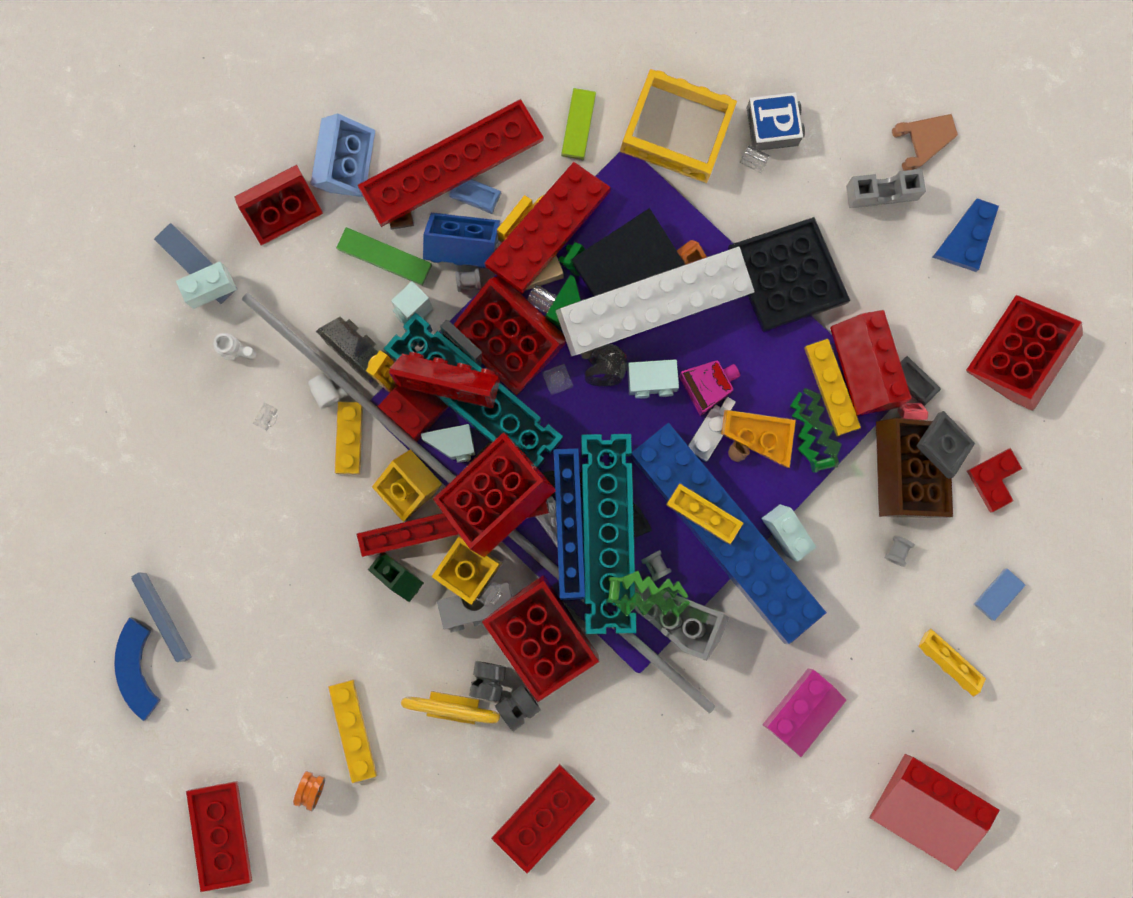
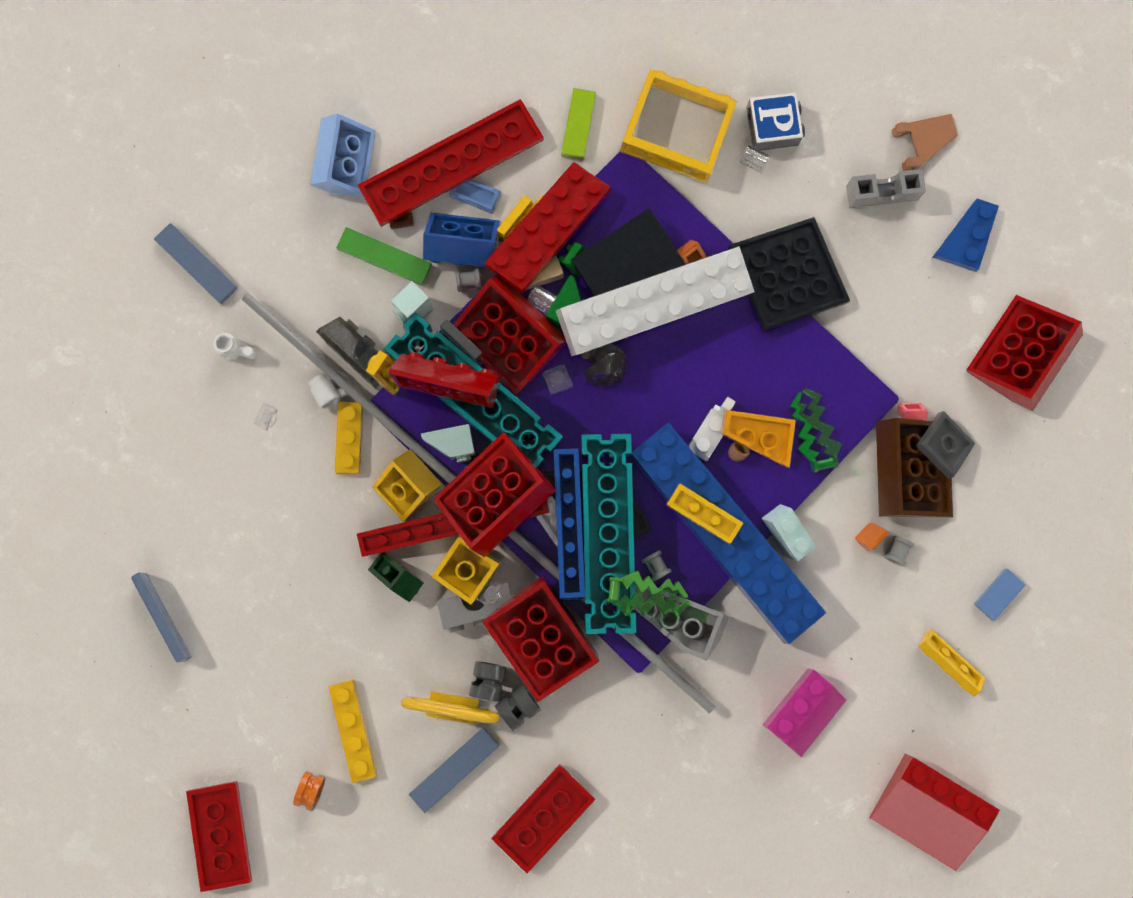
blue tile [114,617,161,721] -> none
light aqua brick [176,261,237,309] -> none
red slope [234,165,323,245] -> none
red slope [378,386,449,442] -> none
light aqua brick [627,360,679,398] -> none
dark pink torso [679,360,740,416] -> none
yellow plate [804,339,861,436] -> none
red slope [830,310,912,416] -> none
dark grey tile [900,356,941,406] -> none
red plate [967,448,1022,513] -> none
none -> sand blue tile [409,727,500,813]
none -> orange slope [855,523,889,551]

